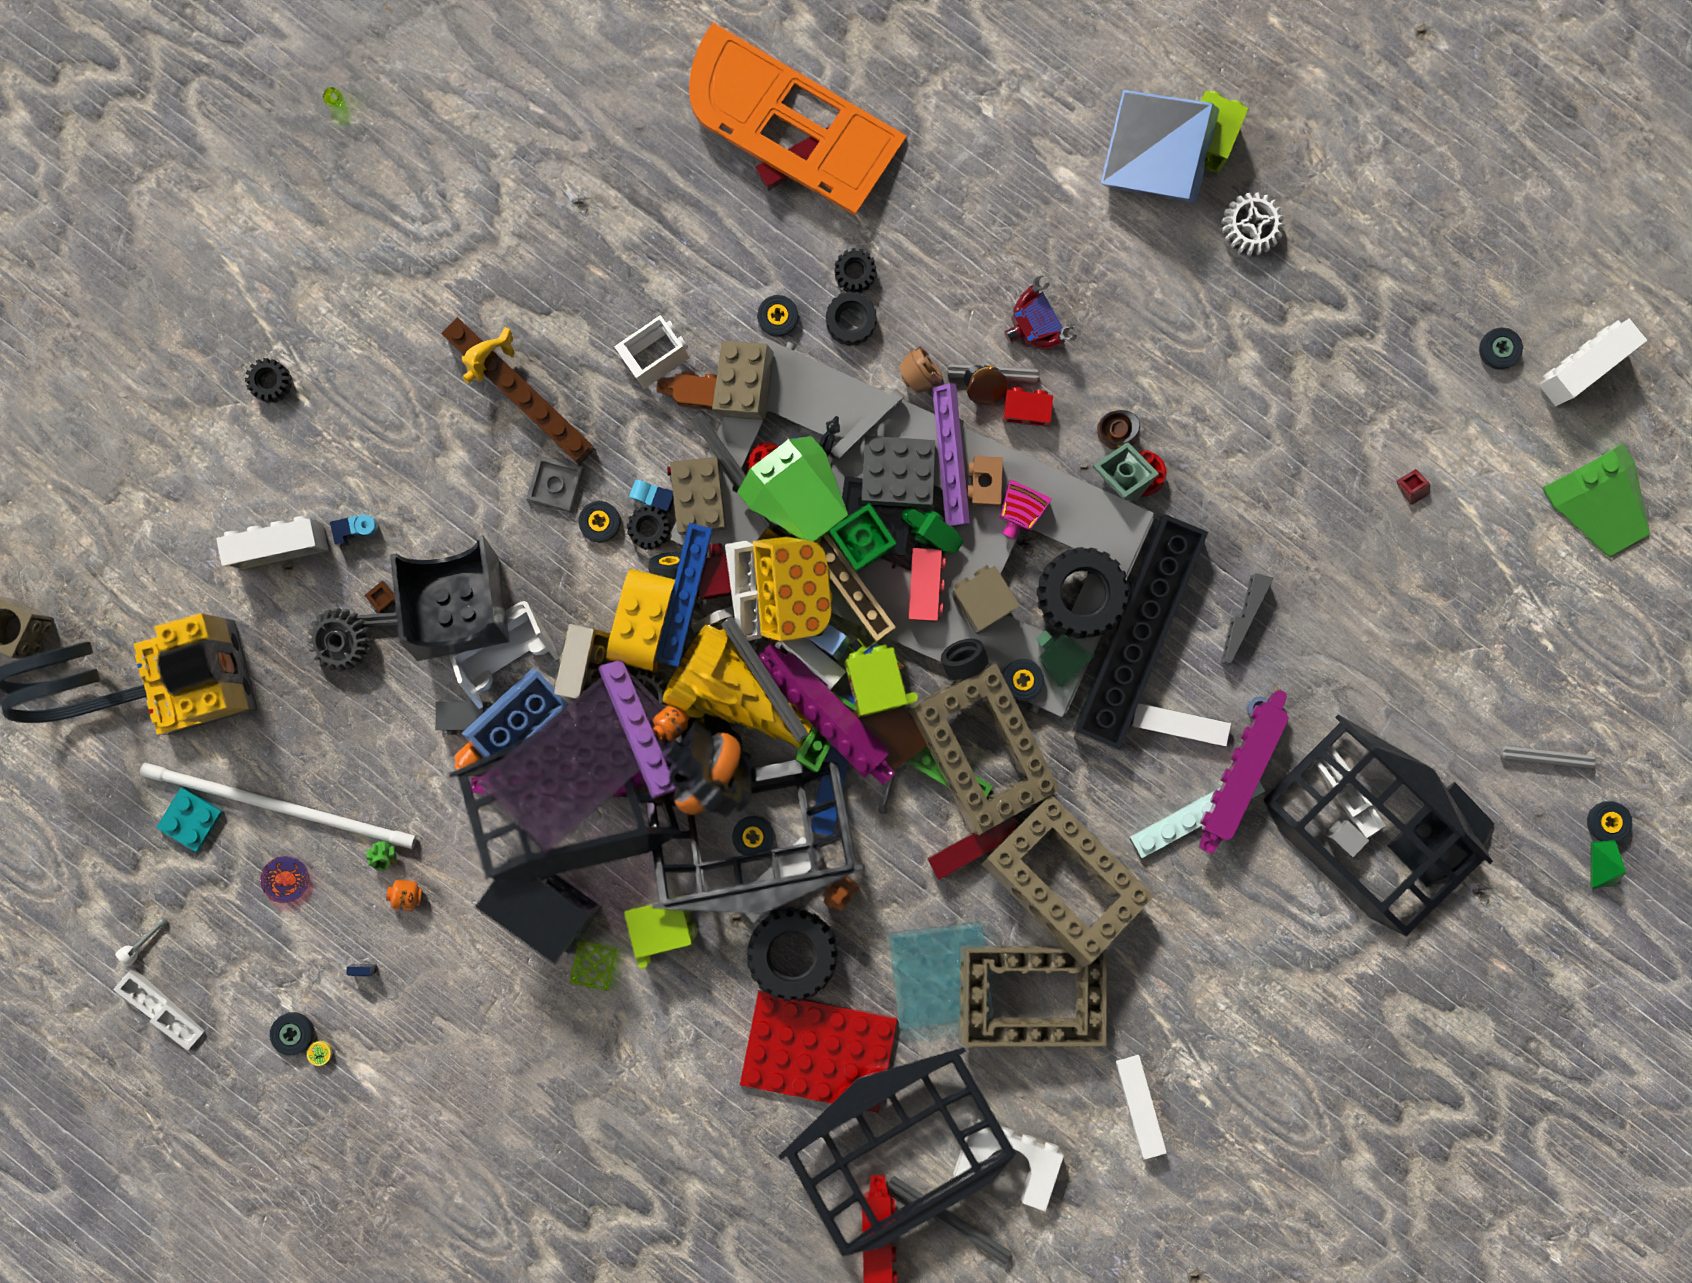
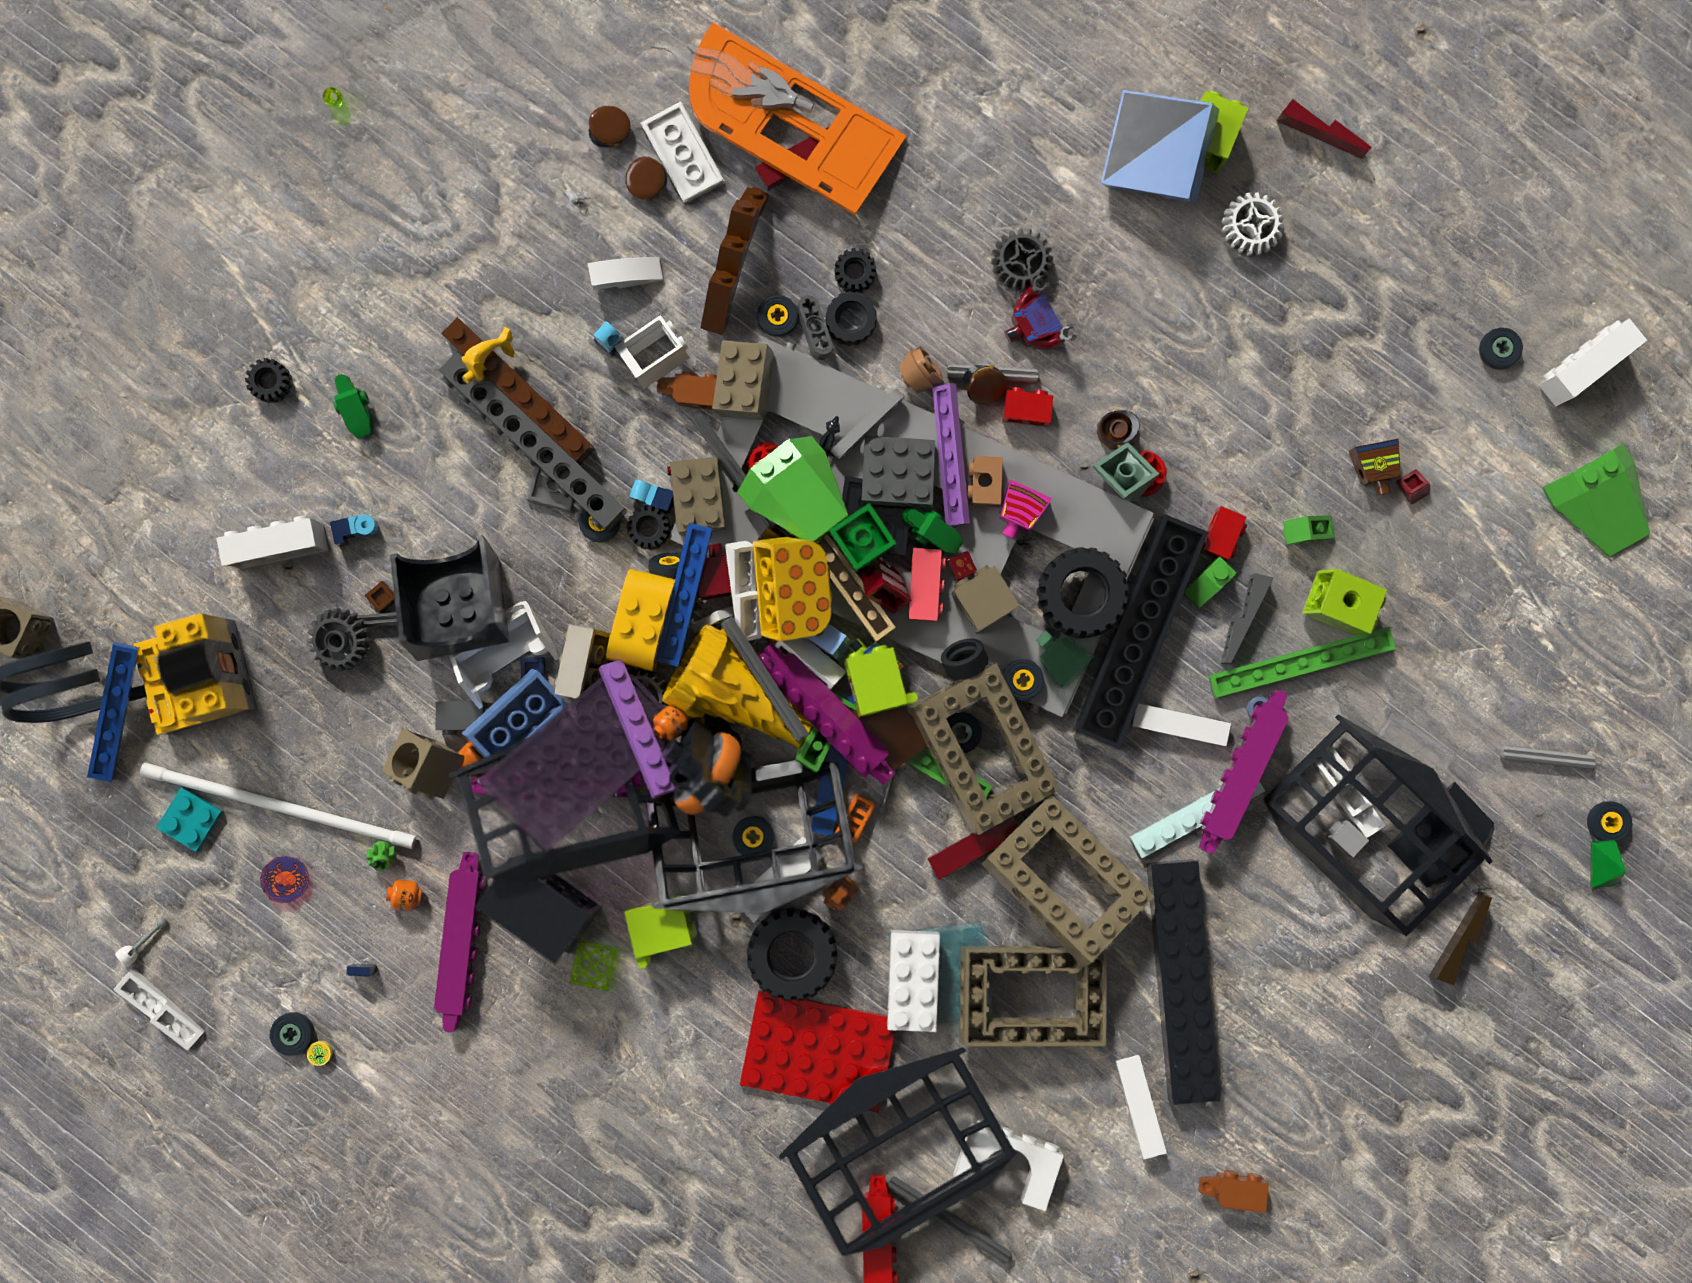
none -> blue plate [87,642,140,782]
none -> green hinge [333,374,374,439]
none -> dark tan brick [382,728,465,800]
none -> magenta hinge [434,852,486,1033]
none -> dark grey brick [439,350,628,532]
none -> dark blue tile [520,657,545,678]
none -> white slope [588,257,663,291]
none -> reddish brown piece [589,106,631,147]
none -> medium azure leg [593,321,624,357]
none -> reddish brown piece [625,156,667,199]
none -> white tile [641,102,725,205]
none -> piece [651,42,814,113]
none -> reddish brown arch [700,187,769,335]
none -> dark grey beam [797,295,833,360]
none -> orange slope [835,793,876,848]
none -> dark red torso [861,557,912,614]
none -> white brick [887,930,940,1032]
none -> black bush [946,712,982,753]
none -> dark red slope [947,551,977,582]
none -> dark grey gear [991,228,1054,292]
none -> black brick [1146,859,1221,1105]
none -> bright green slope [1184,557,1236,608]
none -> dark orange hinge [1198,1170,1269,1213]
none -> red brick [1201,506,1247,561]
none -> bright green plate [1208,626,1396,698]
none -> dark red slope [1276,99,1372,159]
none -> bright green slope [1283,516,1335,544]
none -> lime brick [1302,568,1387,634]
none -> reddish brown torso [1349,439,1400,496]
none -> dark brown slope [1429,894,1492,985]

